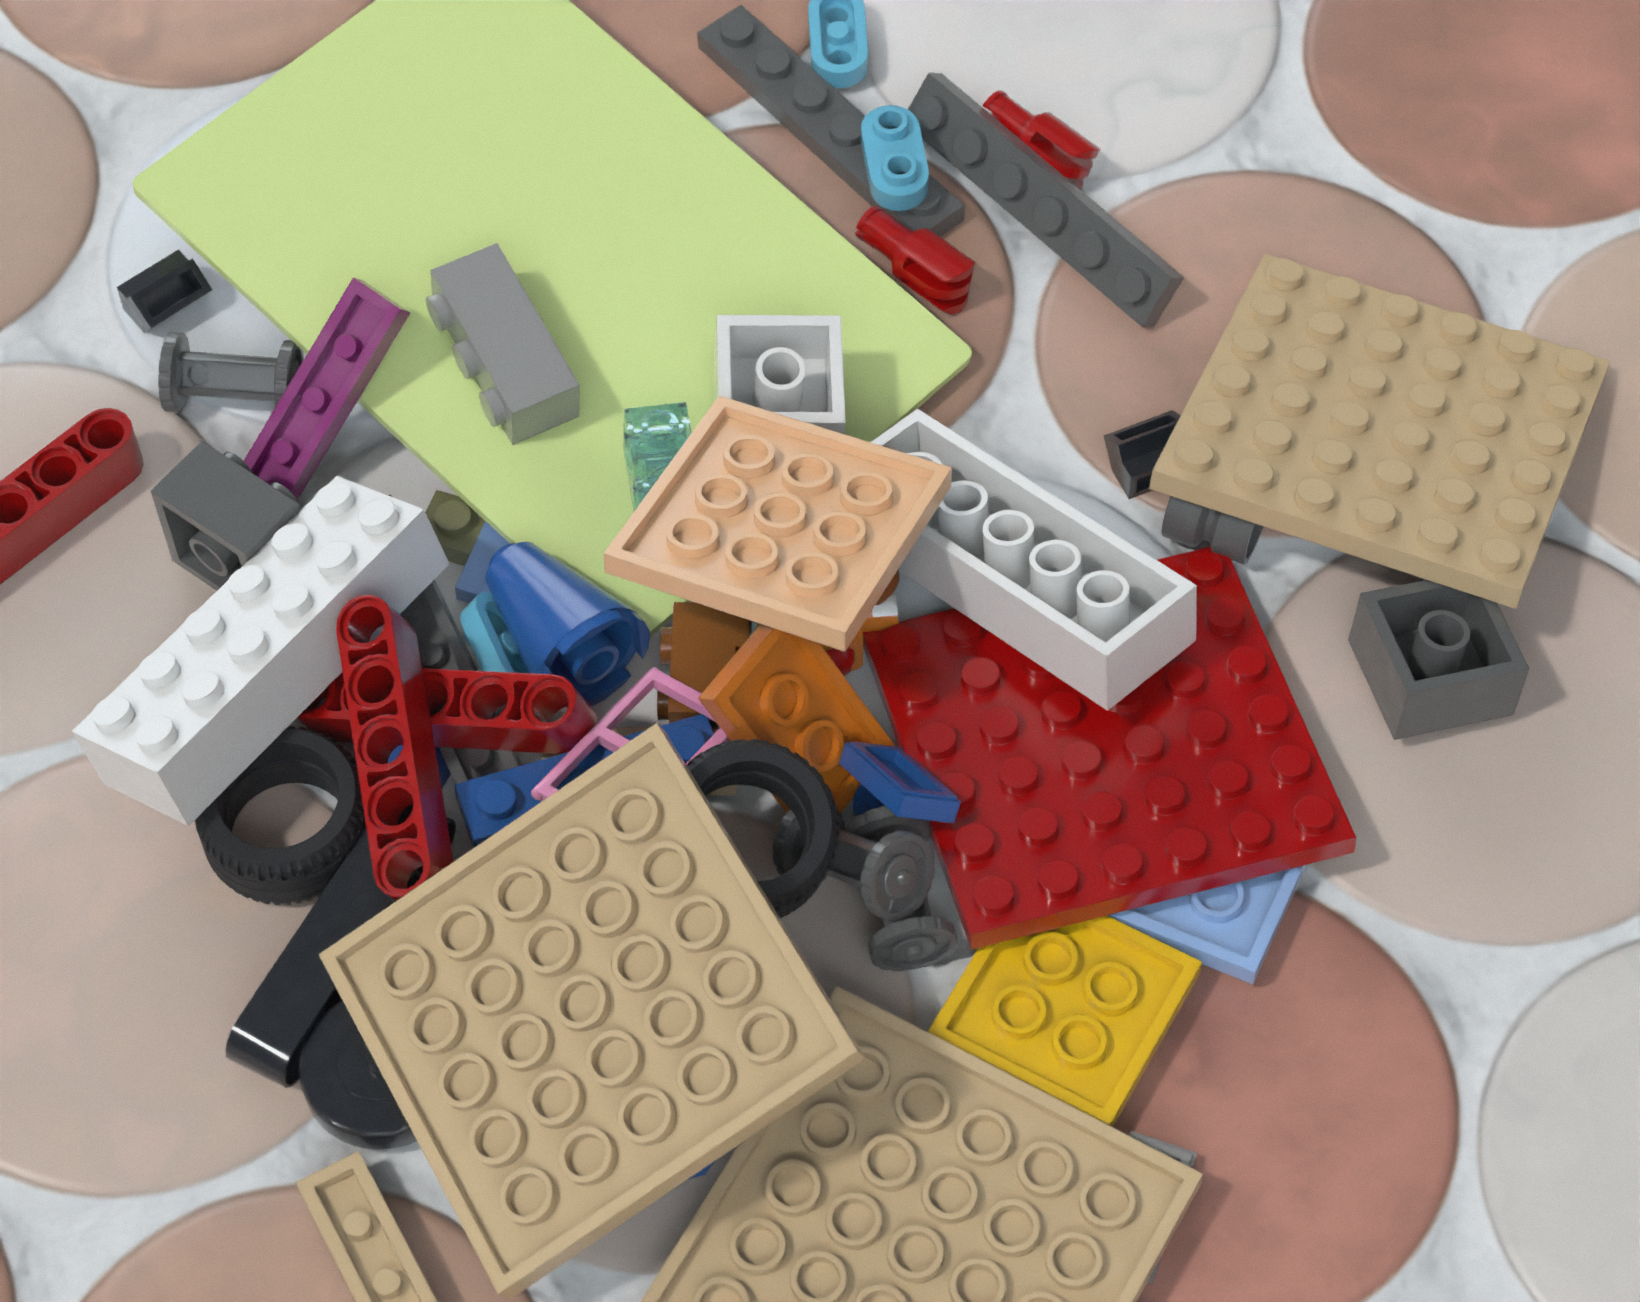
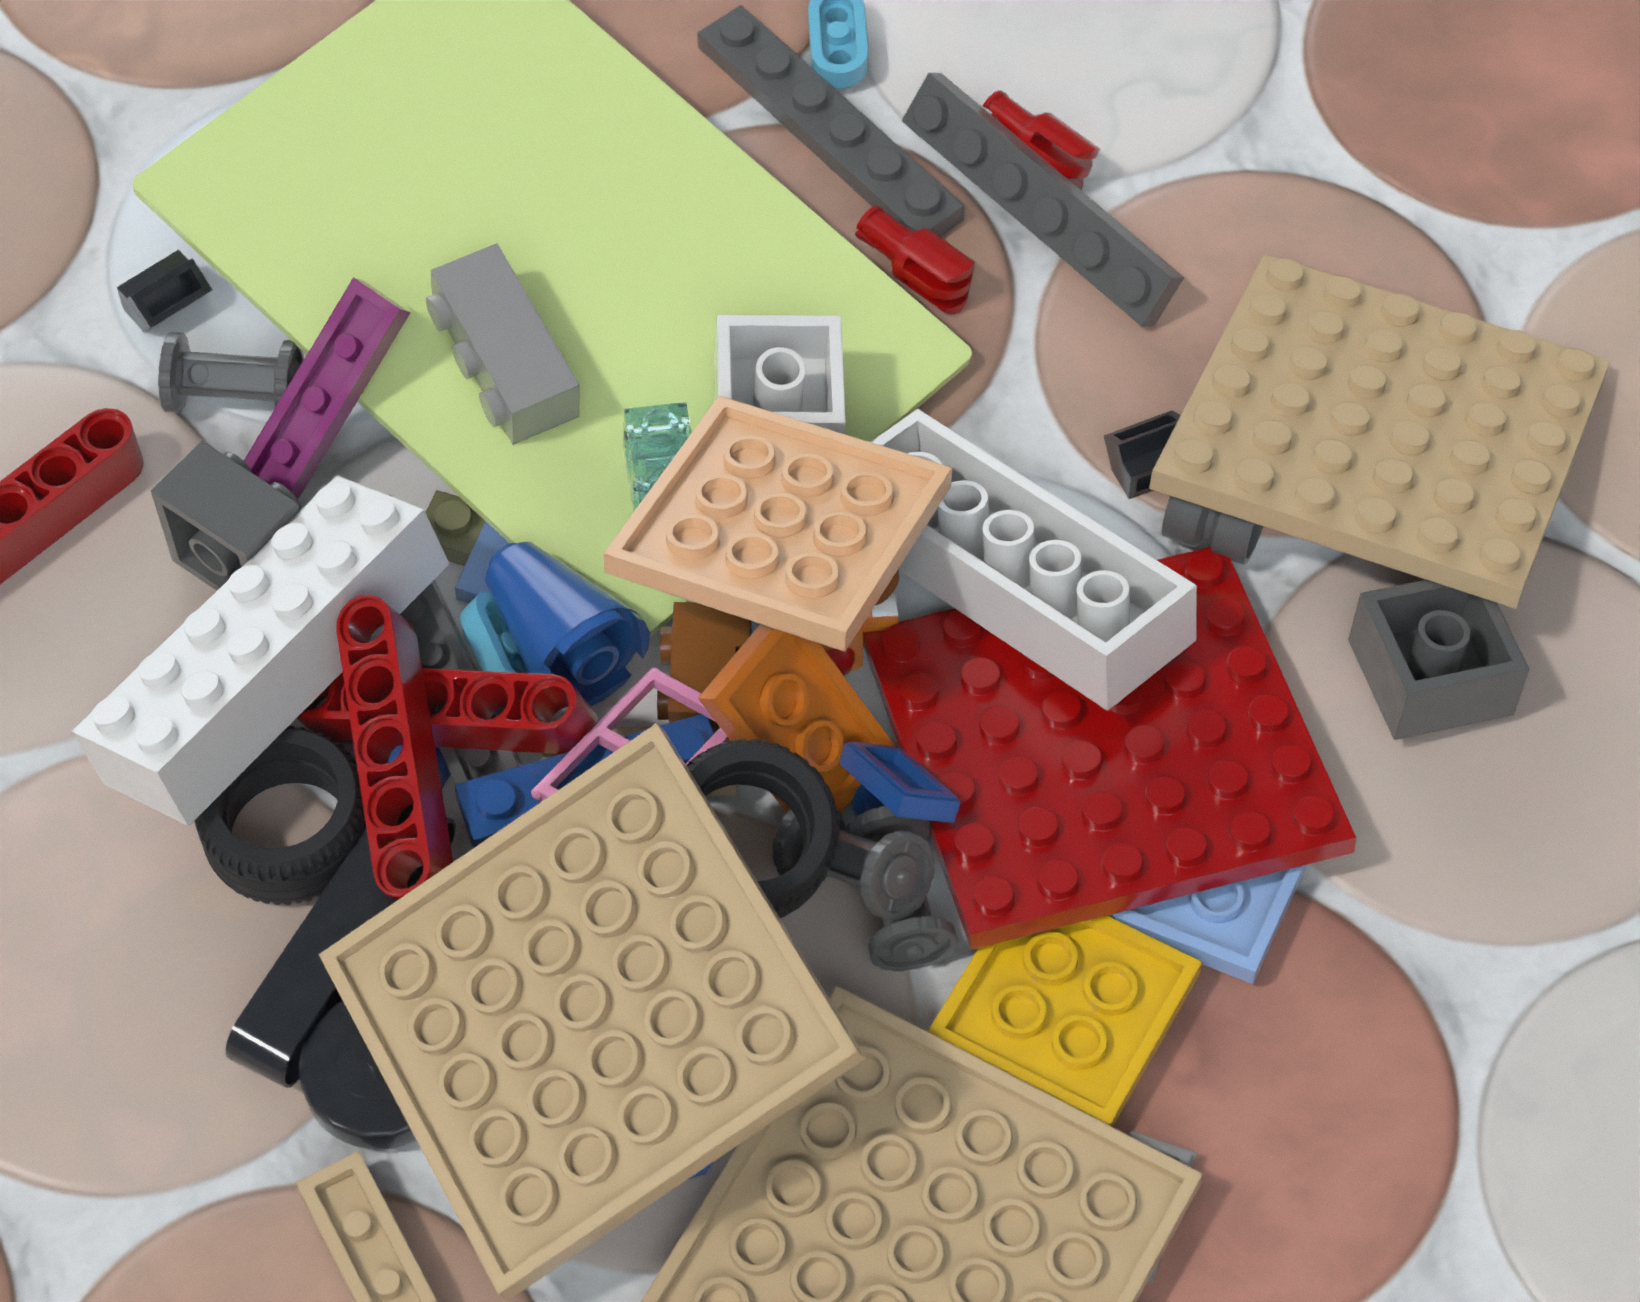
medium azure plate [861,105,929,211] -> none

